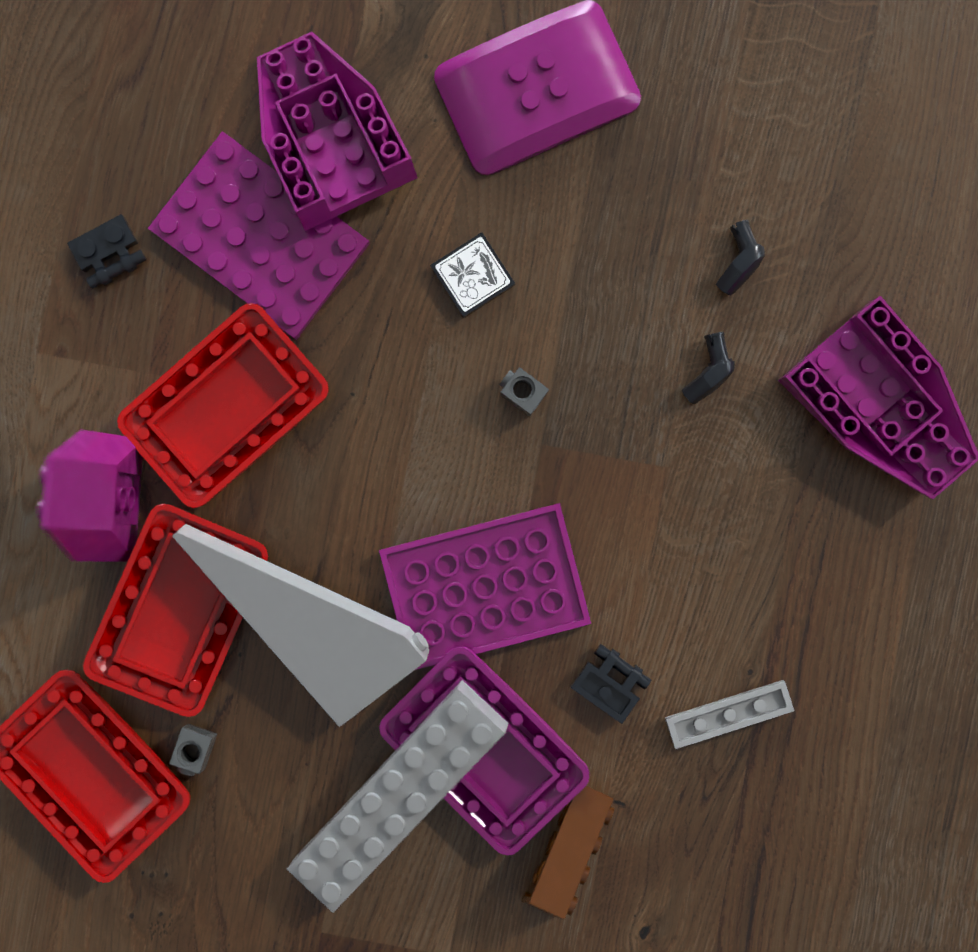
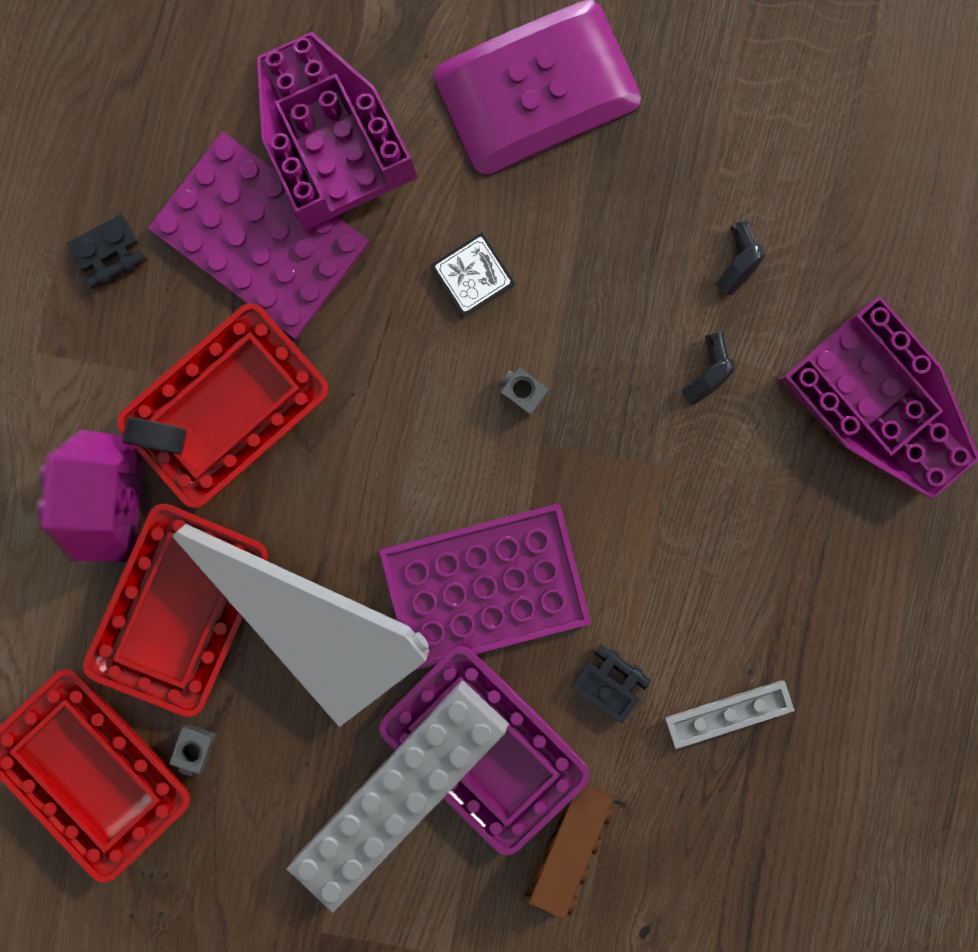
none -> black tyre [122,417,187,455]

